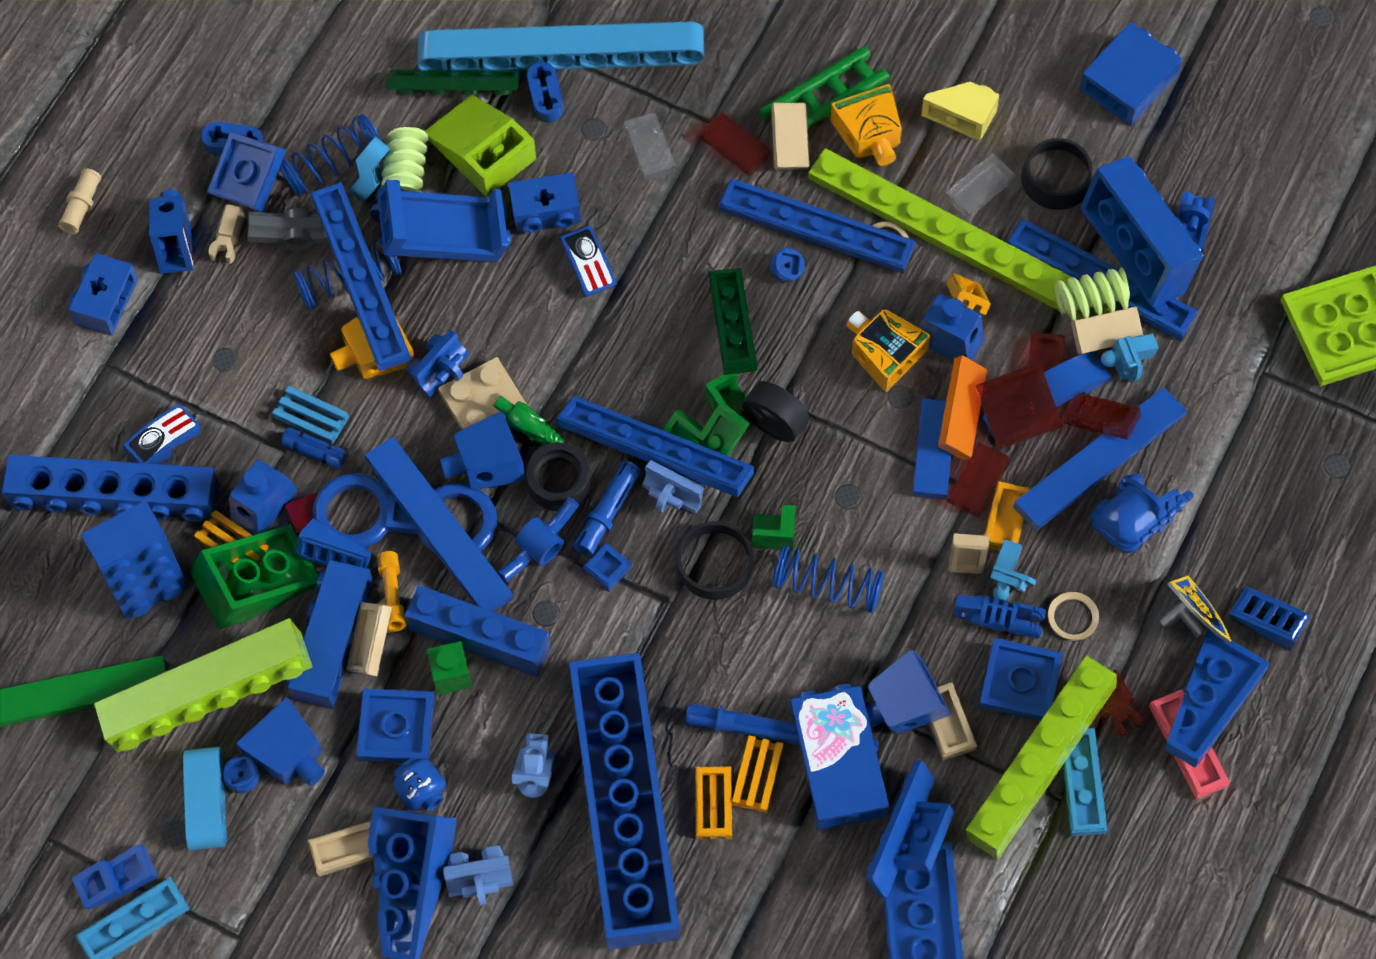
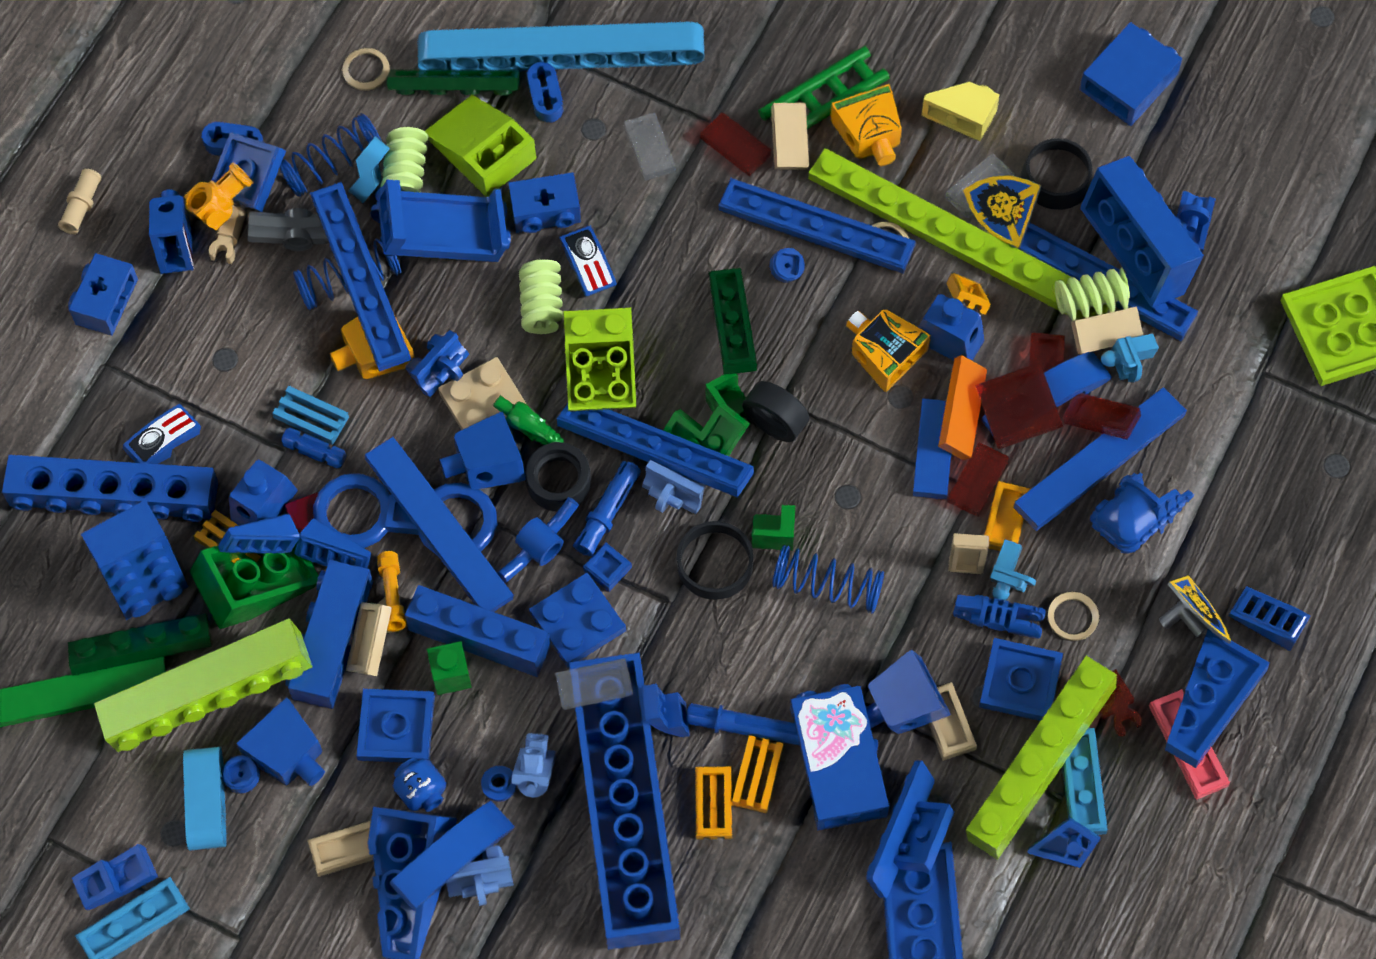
none -> dark green plate [68,613,212,676]
none -> light orange connector [184,162,253,231]
none -> blue slope [218,514,300,553]
none -> tan piece [342,48,390,91]
none -> blue slope [389,801,515,910]
none -> blue plate [481,766,517,802]
none -> yellowish green piece [519,260,563,334]
none -> blue plate [529,572,626,668]
none -> clear tile [555,658,633,710]
none -> lime slope [564,308,636,411]
none -> blue slope [642,684,690,737]
none -> shield [963,176,1042,248]
none -> blue piece [1028,817,1100,868]

